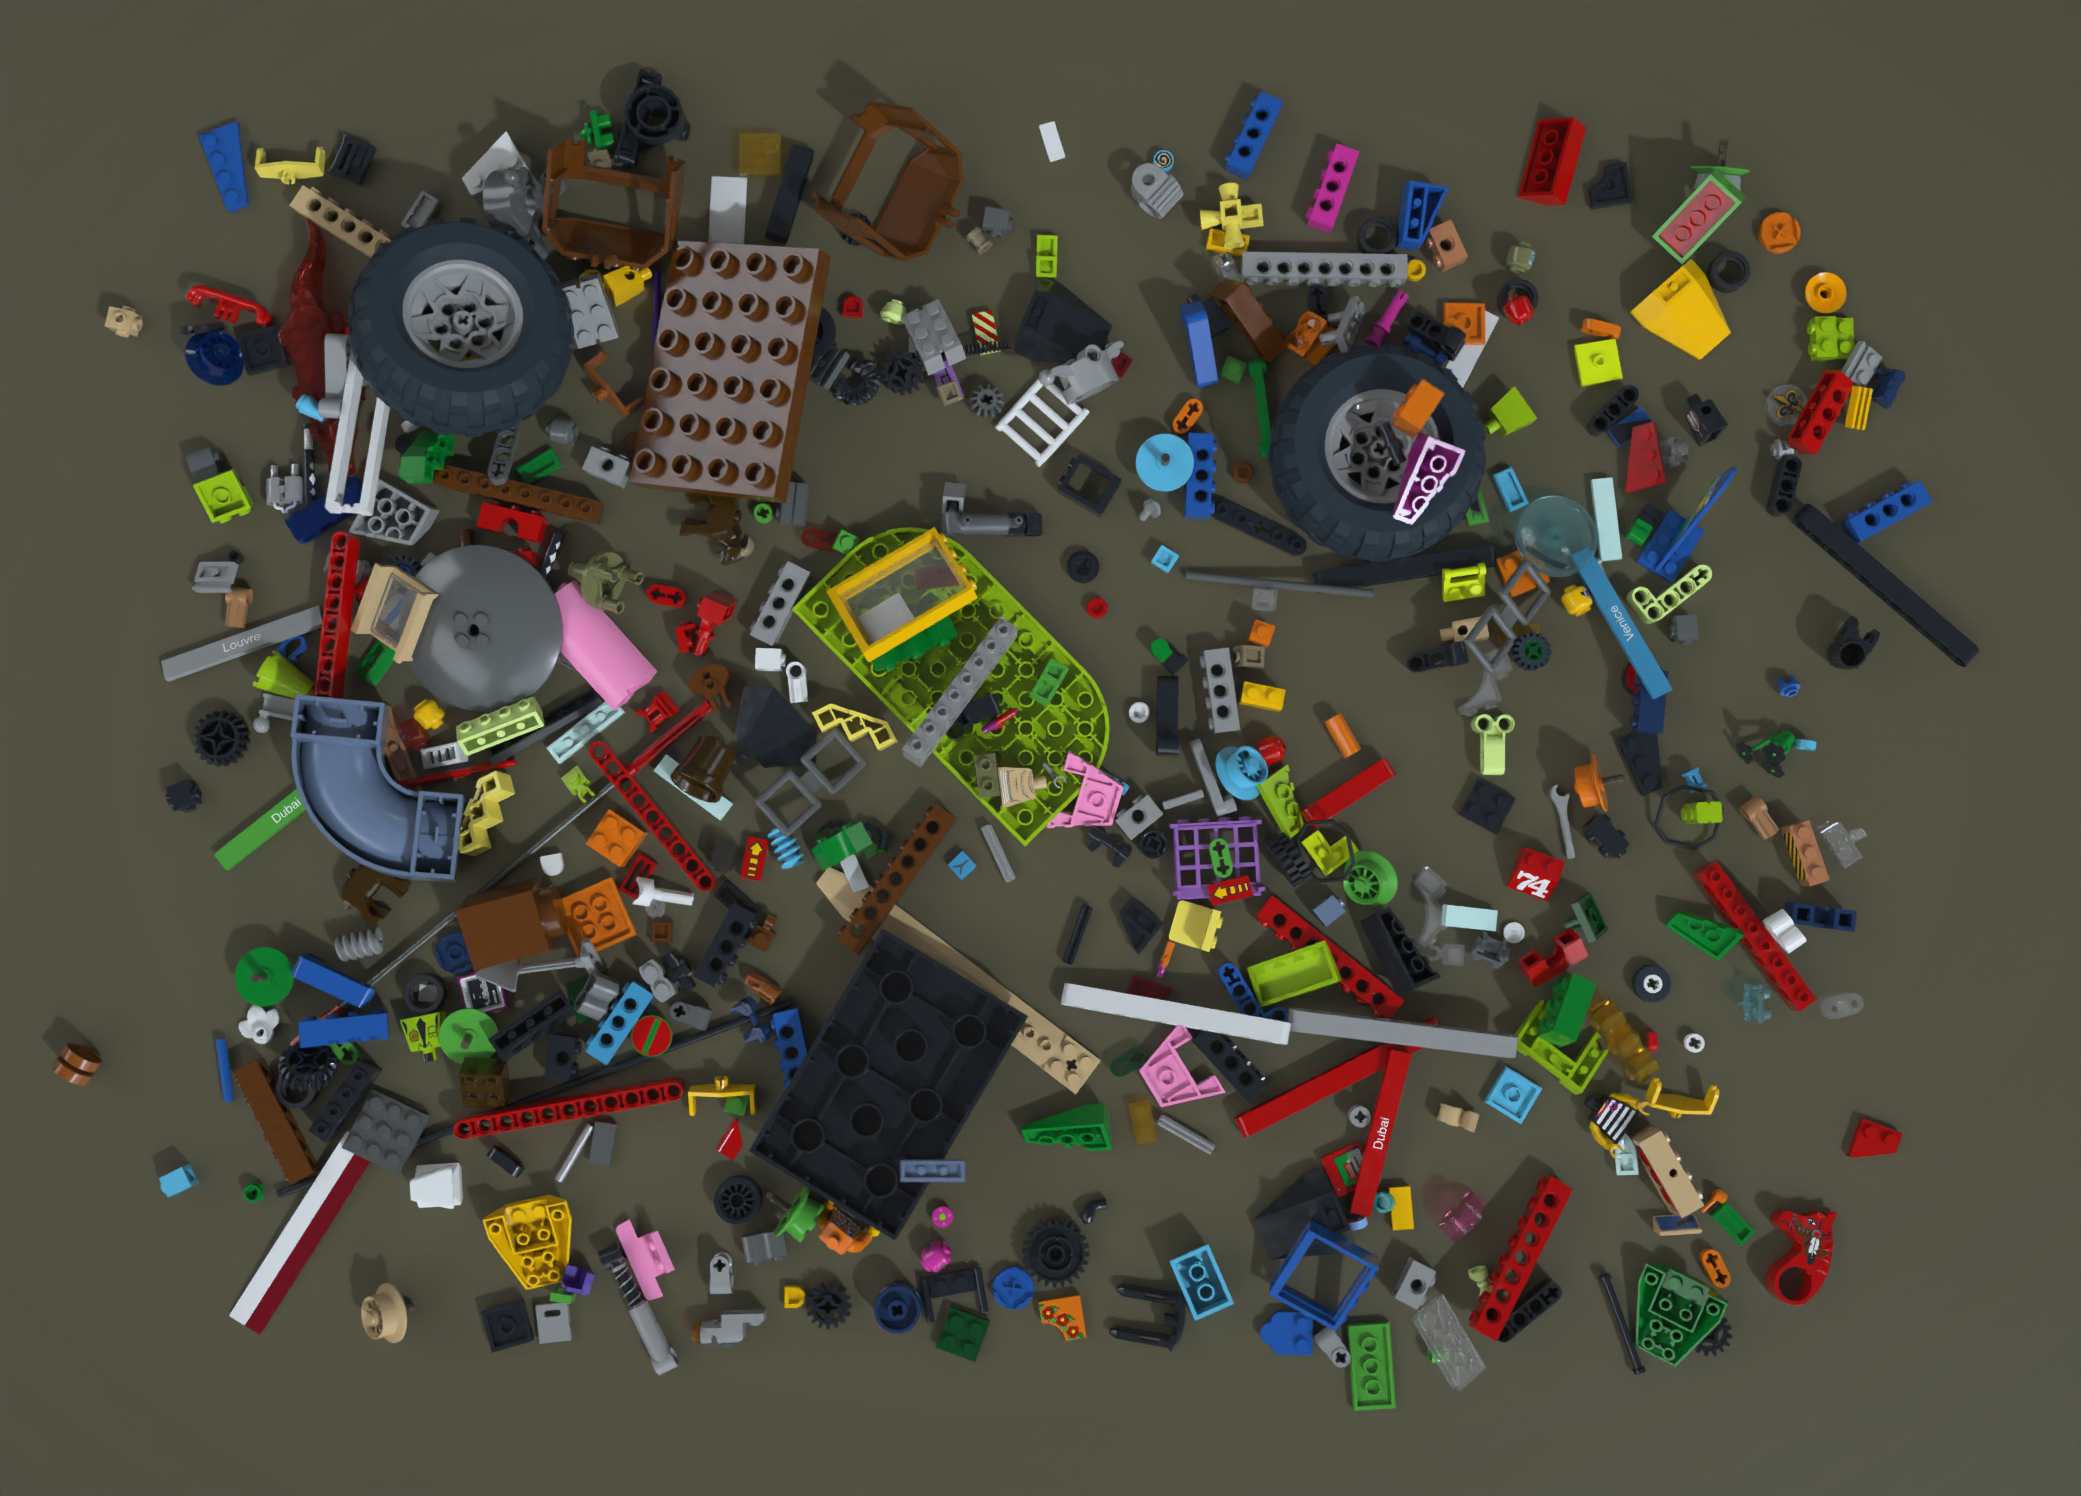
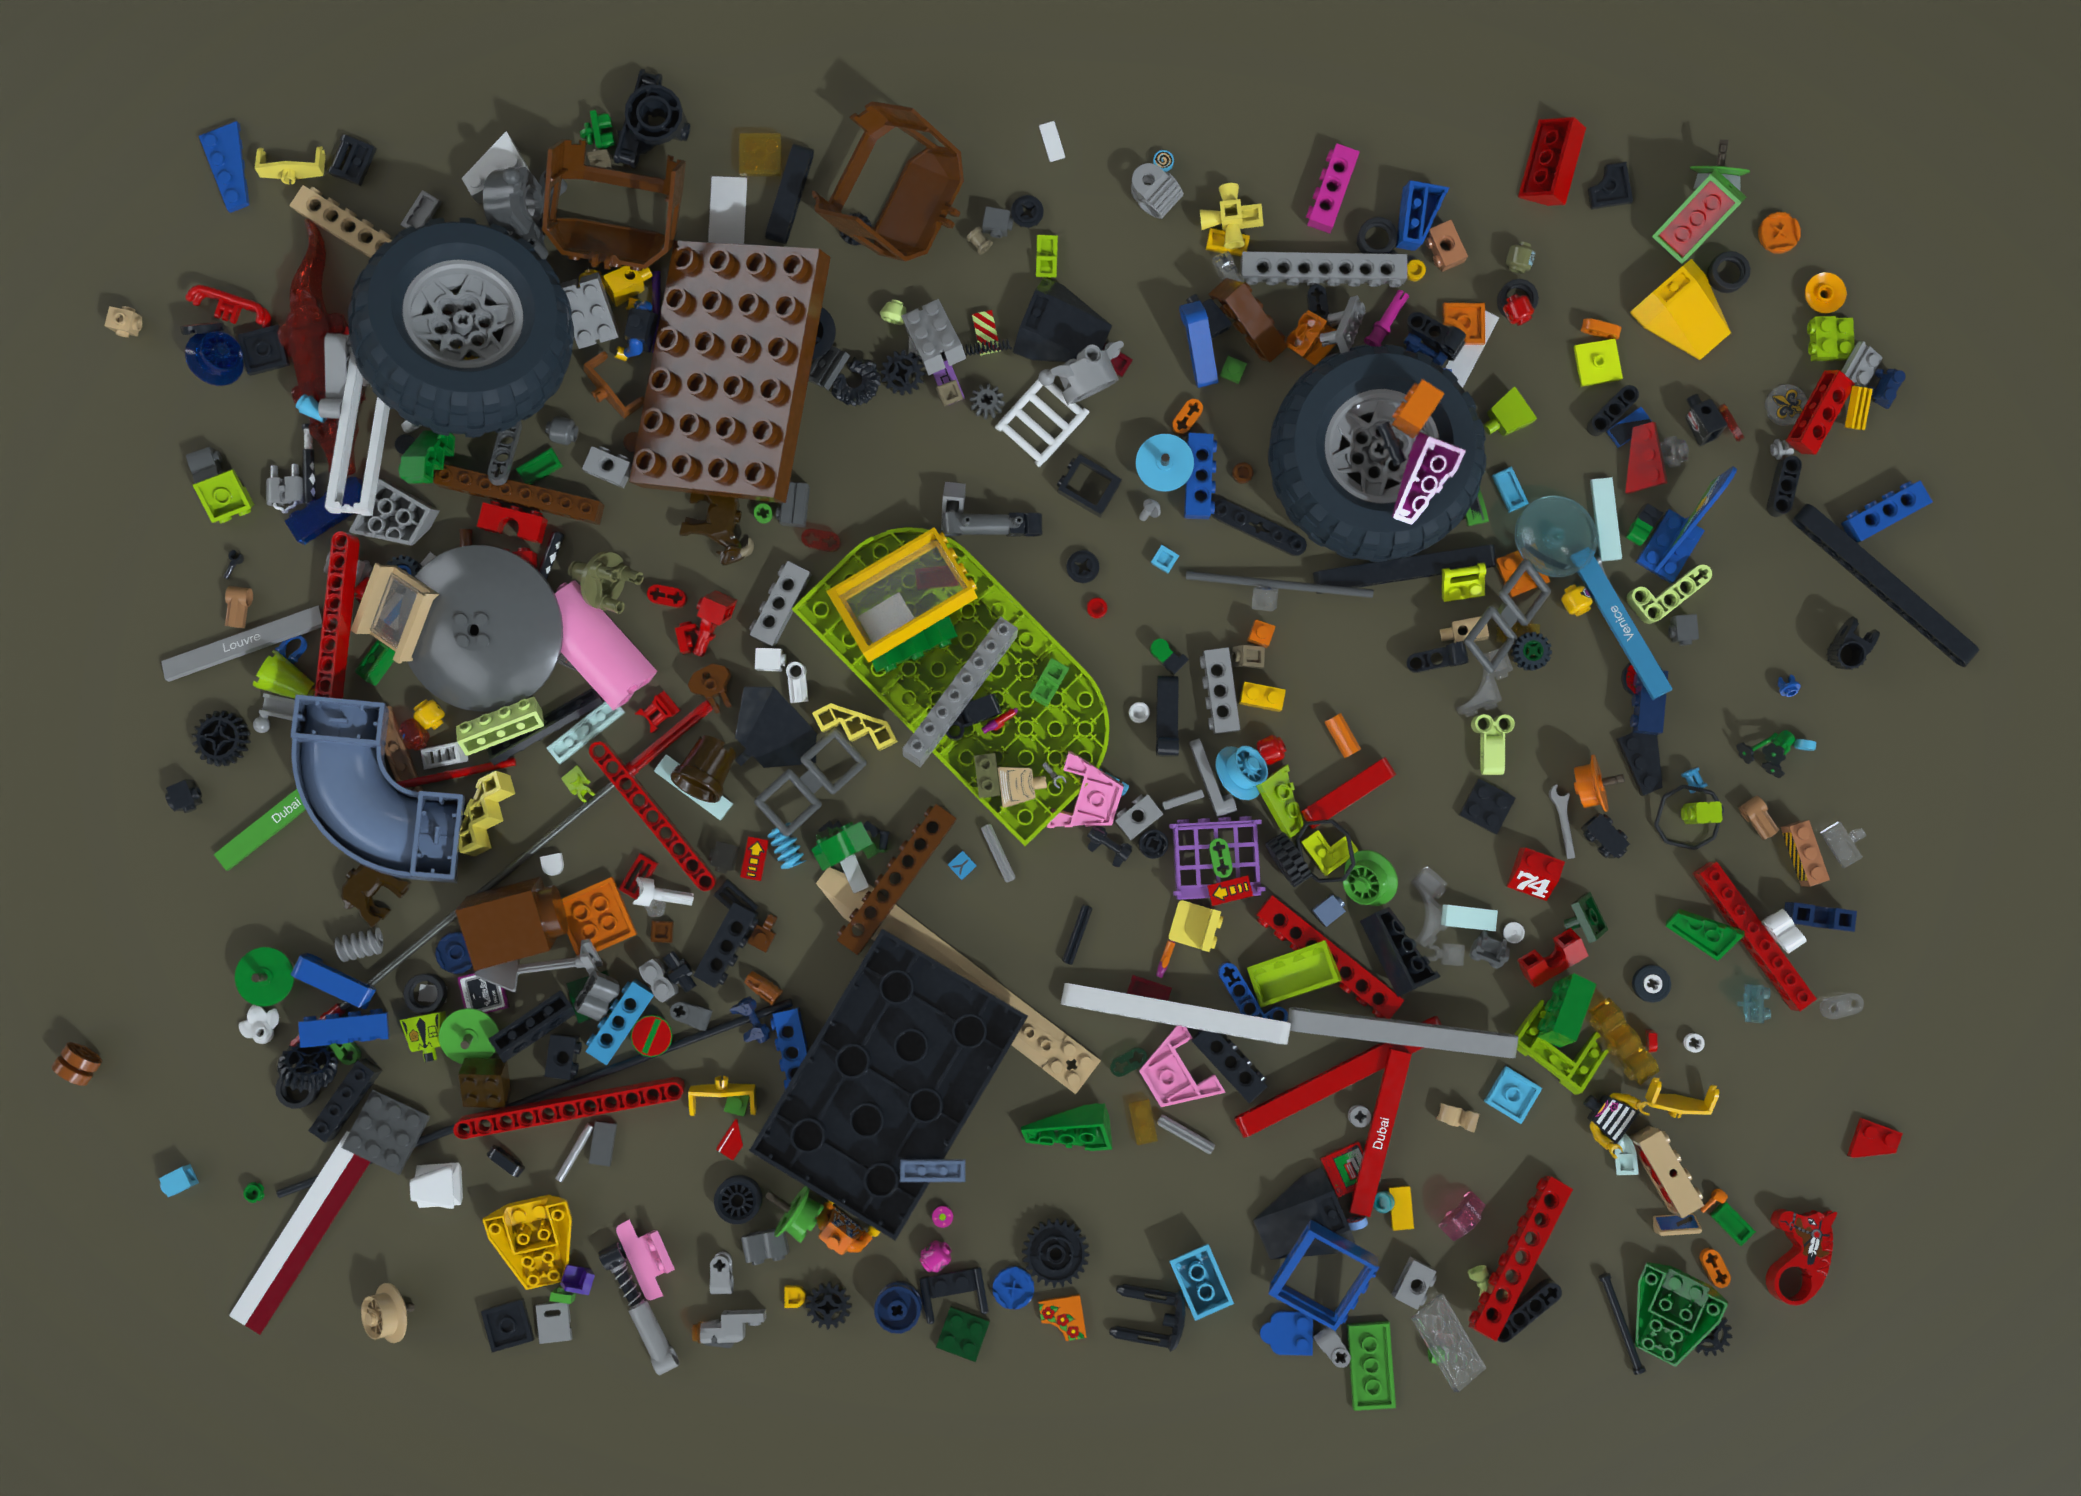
light grey plate [192,562,239,593] -> none
blue piece [215,1038,235,1103] -> none
reddish brown brick [234,1058,320,1185] -> none
orange brick [586,809,648,867] -> none
bright green plate [831,529,870,560] -> none
red tile [842,296,864,319] -> none
black arm [1081,1198,1108,1224] -> none
black wing [1118,897,1164,955] -> none
blue brick [1224,91,1284,181] -> none
green piece [1247,359,1271,459] -> none
none -> black torso [614,297,659,361]
none -> black gear [1011,195,1044,229]
none -> clear red tile [1718,403,1745,442]

